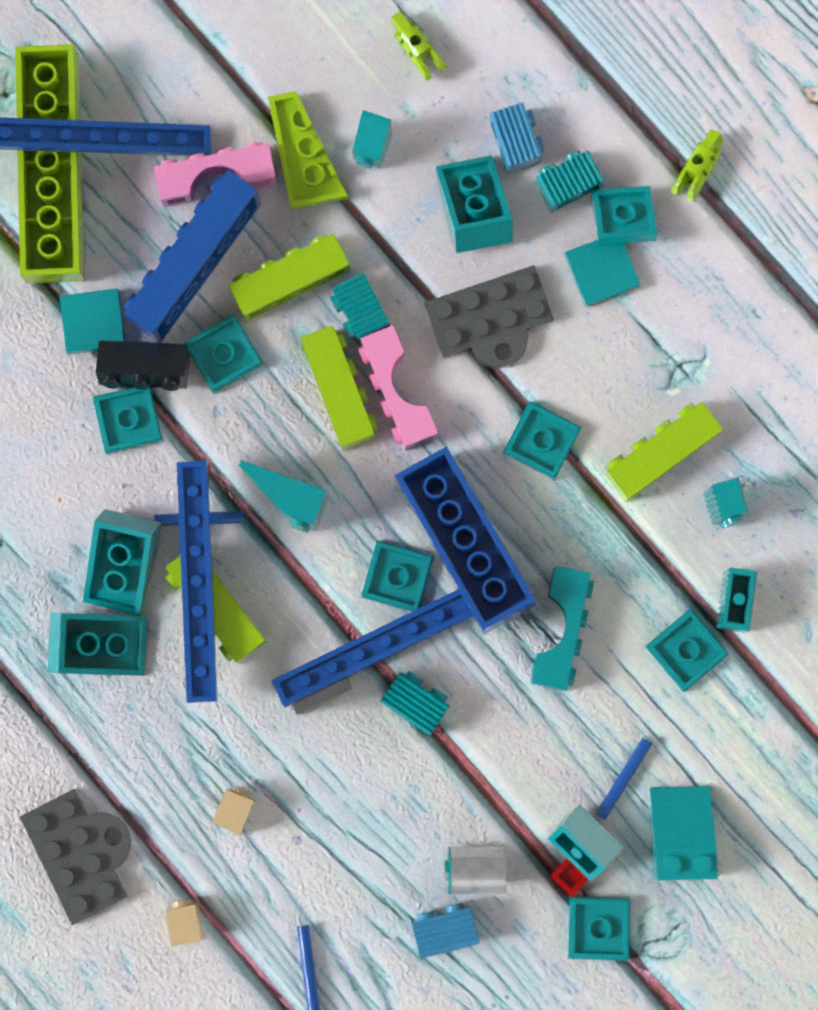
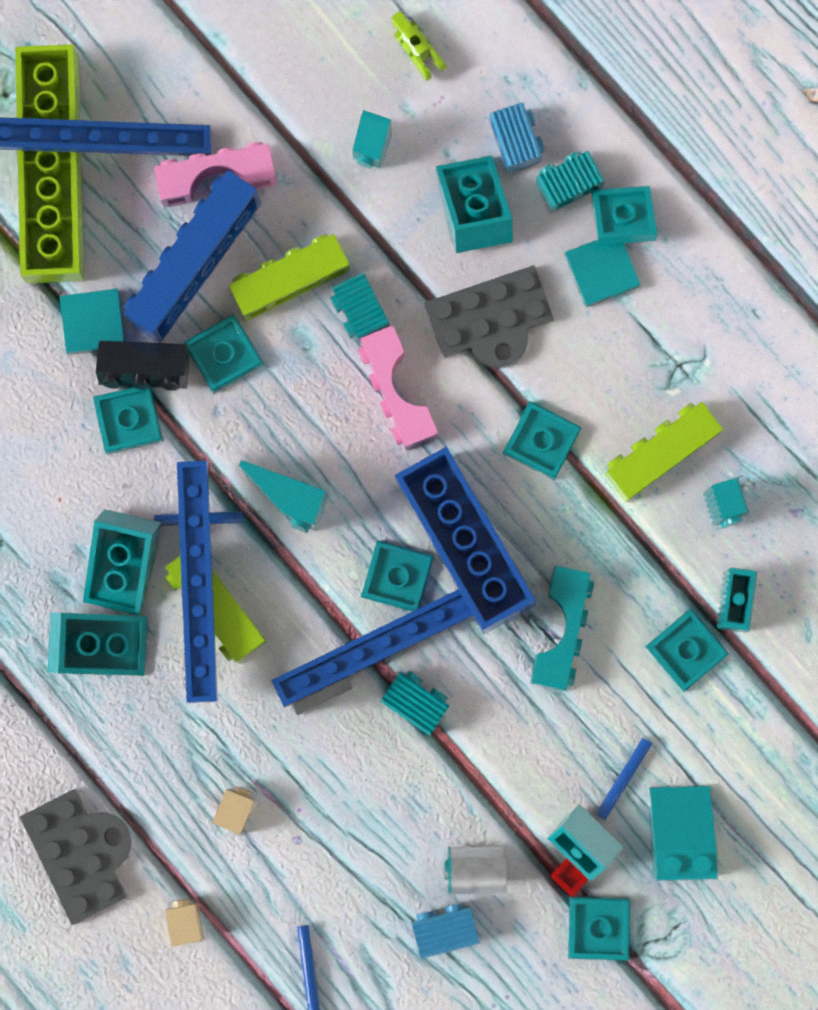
lime wing [268,91,348,210] -> none
lime brick [300,325,378,451] -> none
lime hinge [671,129,724,202] -> none

